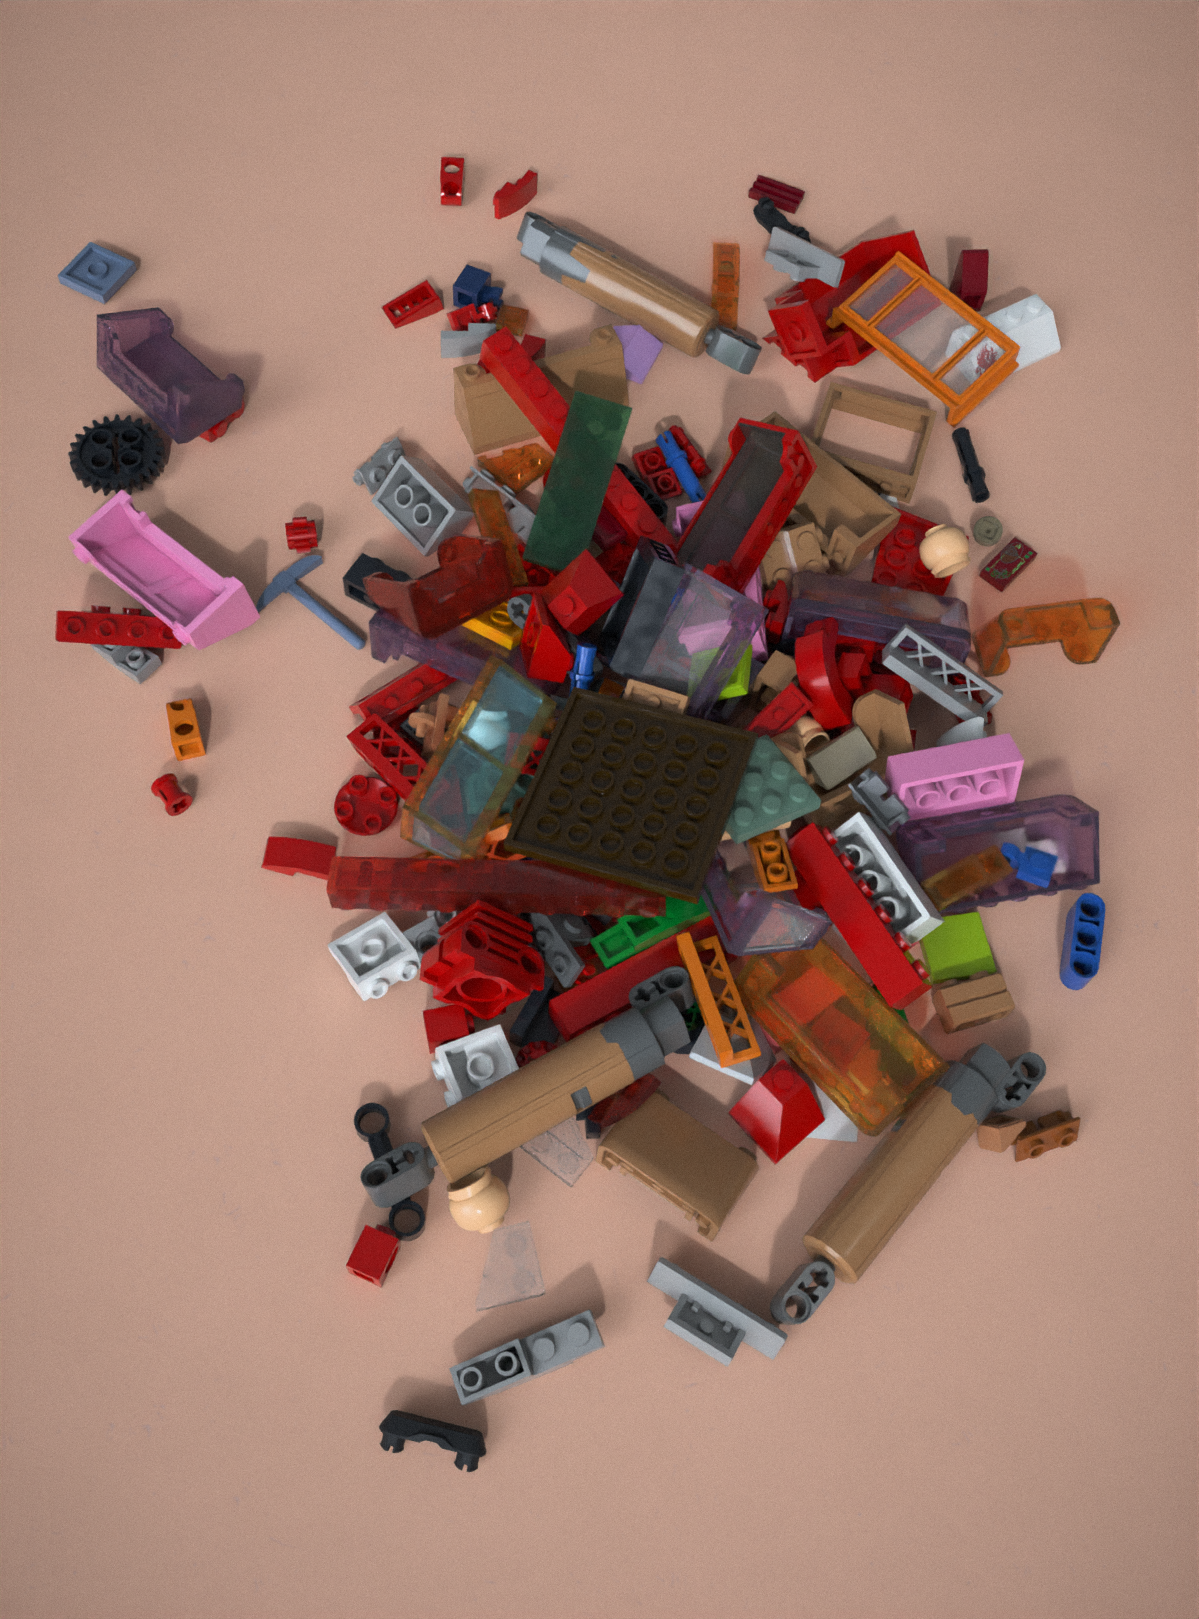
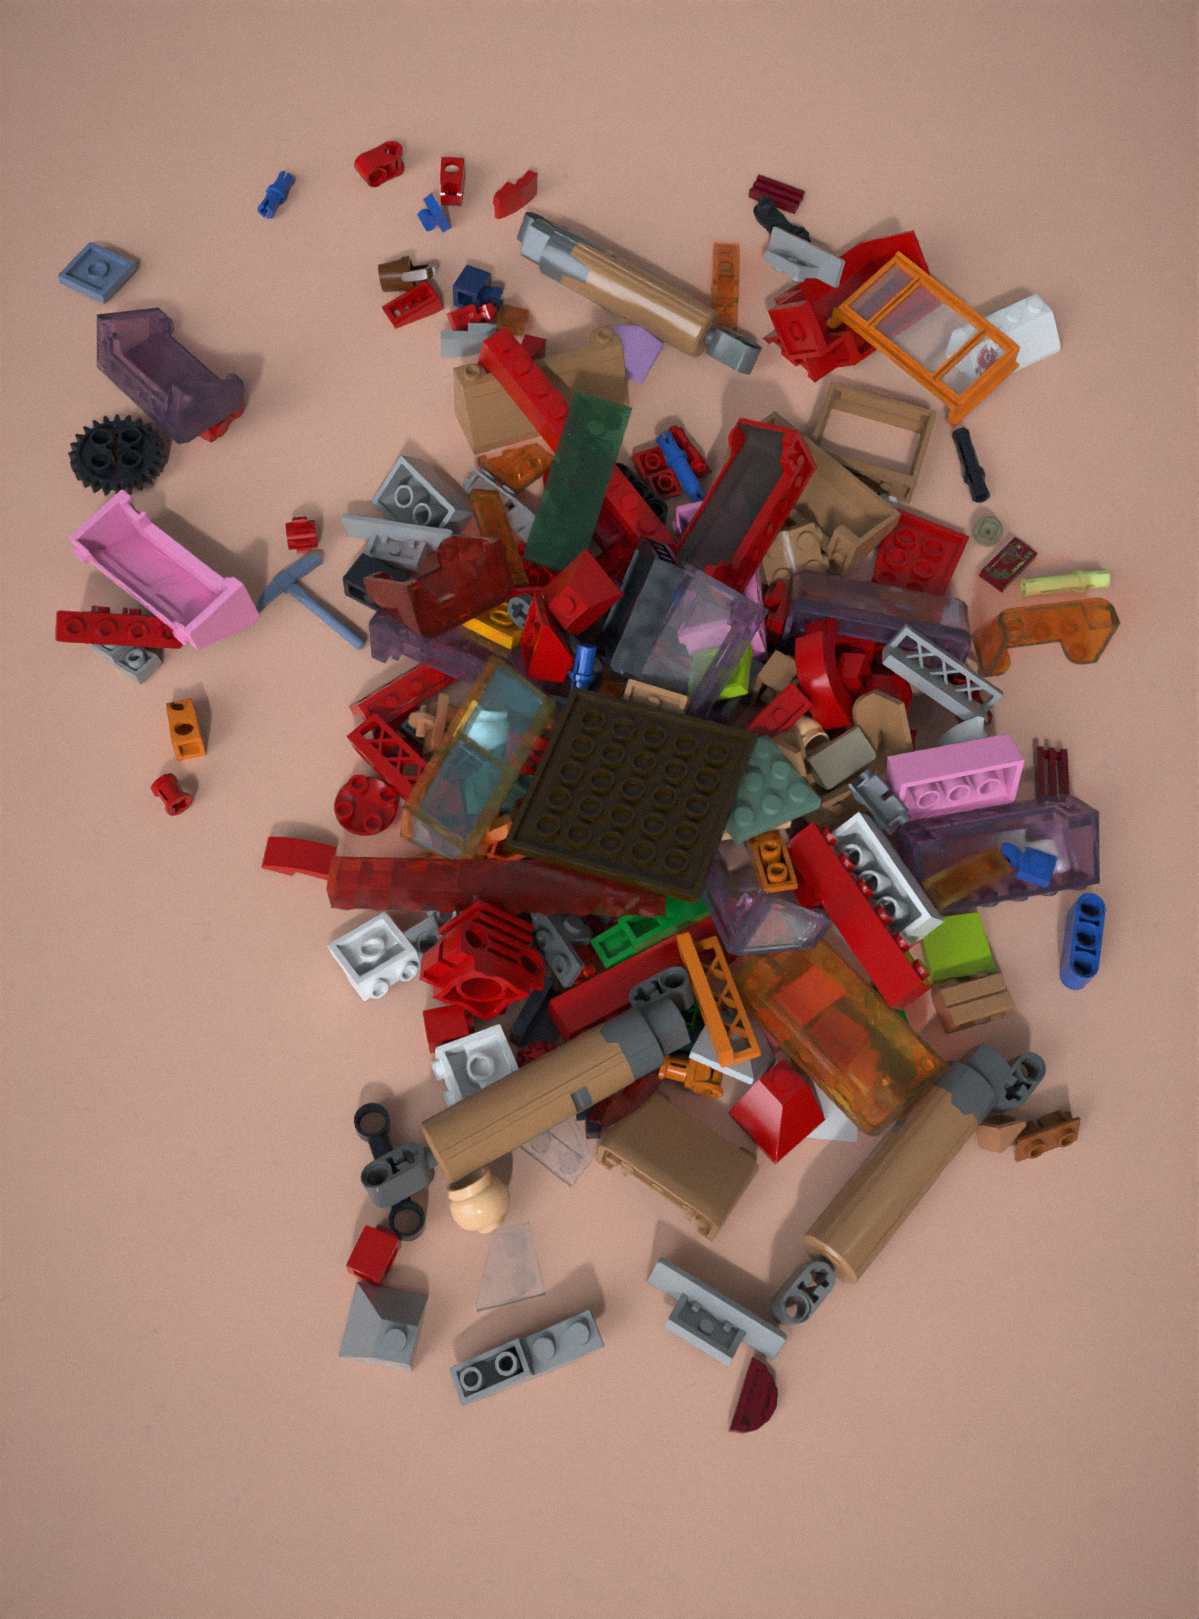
light grey hinge [353,437,406,495] -> none
black piece [379,1410,487,1472] -> none
light nougat piece [919,524,971,578] -> none
dark red slope [949,249,989,312] -> none
none -> blue pin [257,171,295,219]
none -> light grey slope [339,1282,428,1372]
none -> light grey bracket [341,513,458,572]
none -> red piece [354,141,405,188]
none -> reddish brown piece [378,256,437,292]
none -> blue tile [417,194,451,233]
none -> orange connector [657,1054,723,1098]
none -> dark red tile [728,1357,778,1434]
none -> yellowish green pin [1020,569,1110,598]
none -> dark red tile [1034,746,1070,808]

